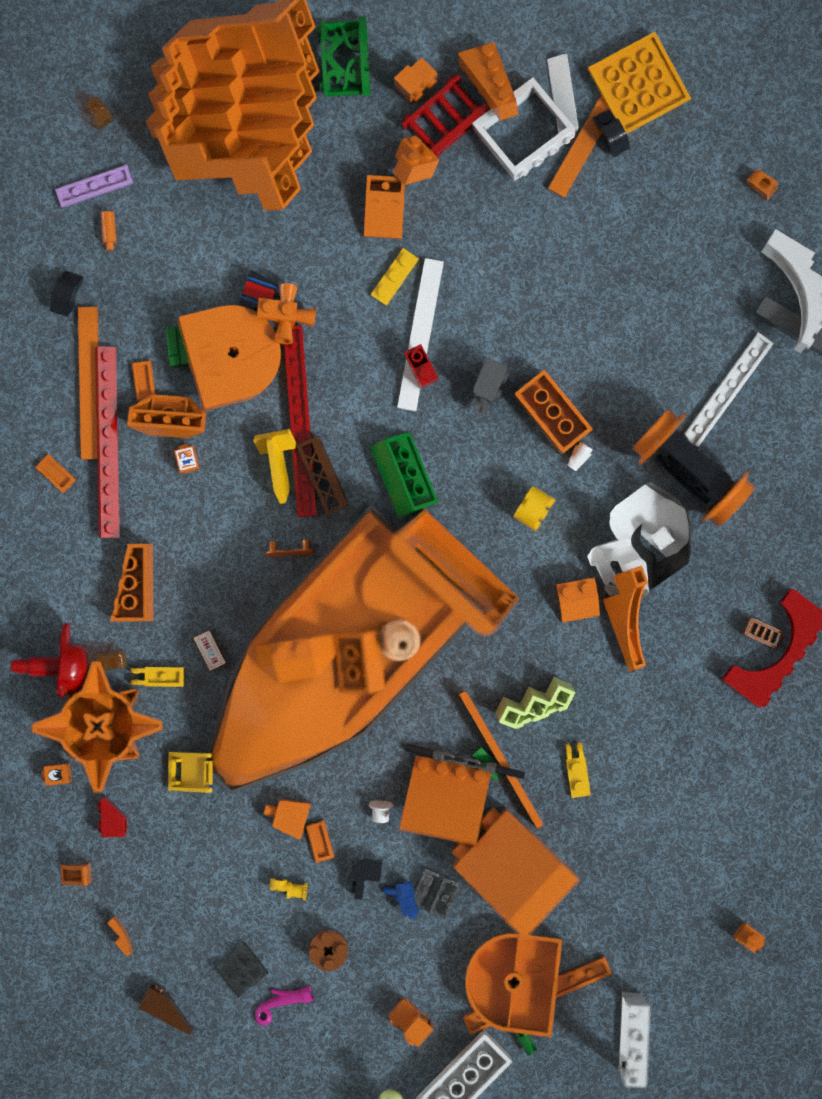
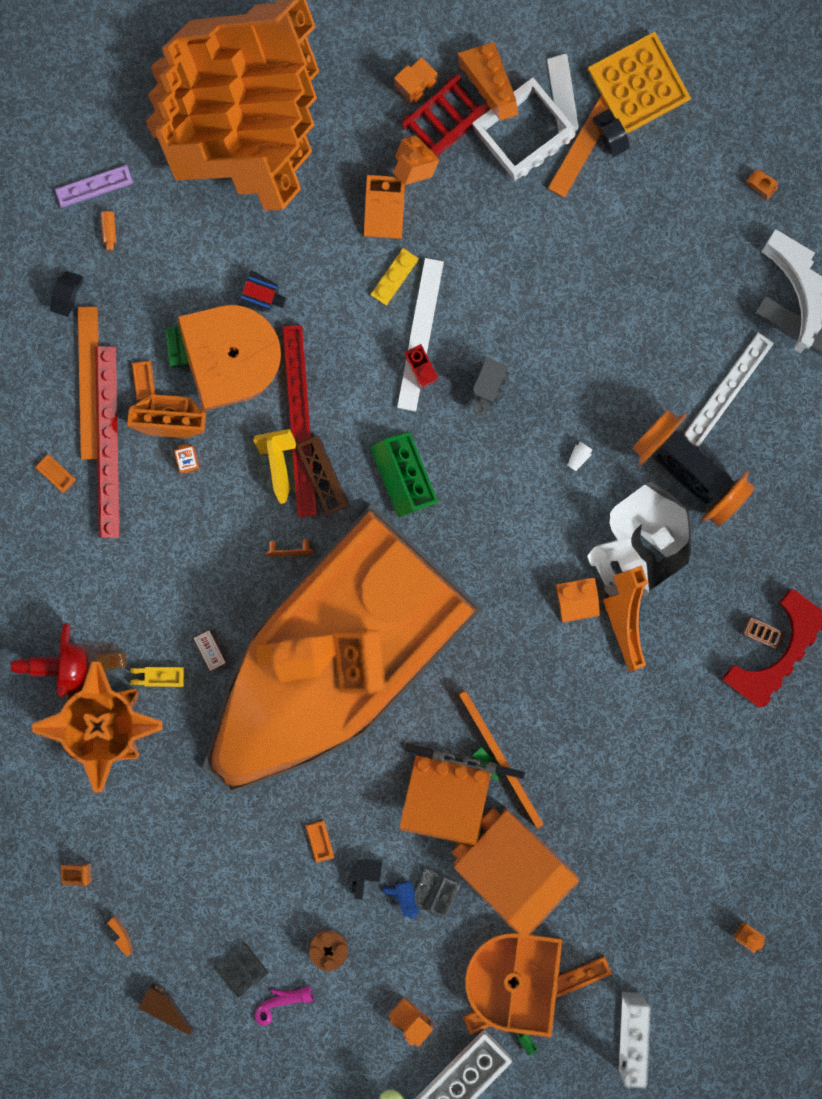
orange brick [41,763,72,786] -> none
clear orange leg [86,97,114,131] -> none
red slope [98,797,127,837] -> none
orange wedge [110,544,154,622] -> none
yellow container [168,752,213,793] -> none
orange brick [257,283,316,344] -> none
orange torso [264,799,311,840] -> none
yellow connector [269,878,308,901] -> none
green fence [317,16,370,98] -> none
white piece [369,800,394,823] -> none
light nougat piece [380,620,420,660] -> none
orange door [391,509,520,635] -> none
yellowish green brick [495,677,575,729] -> none
orange brick [513,369,593,455] -> none
yellow brick [513,486,556,532] -> none
yellow hinge [565,742,591,798] -> none

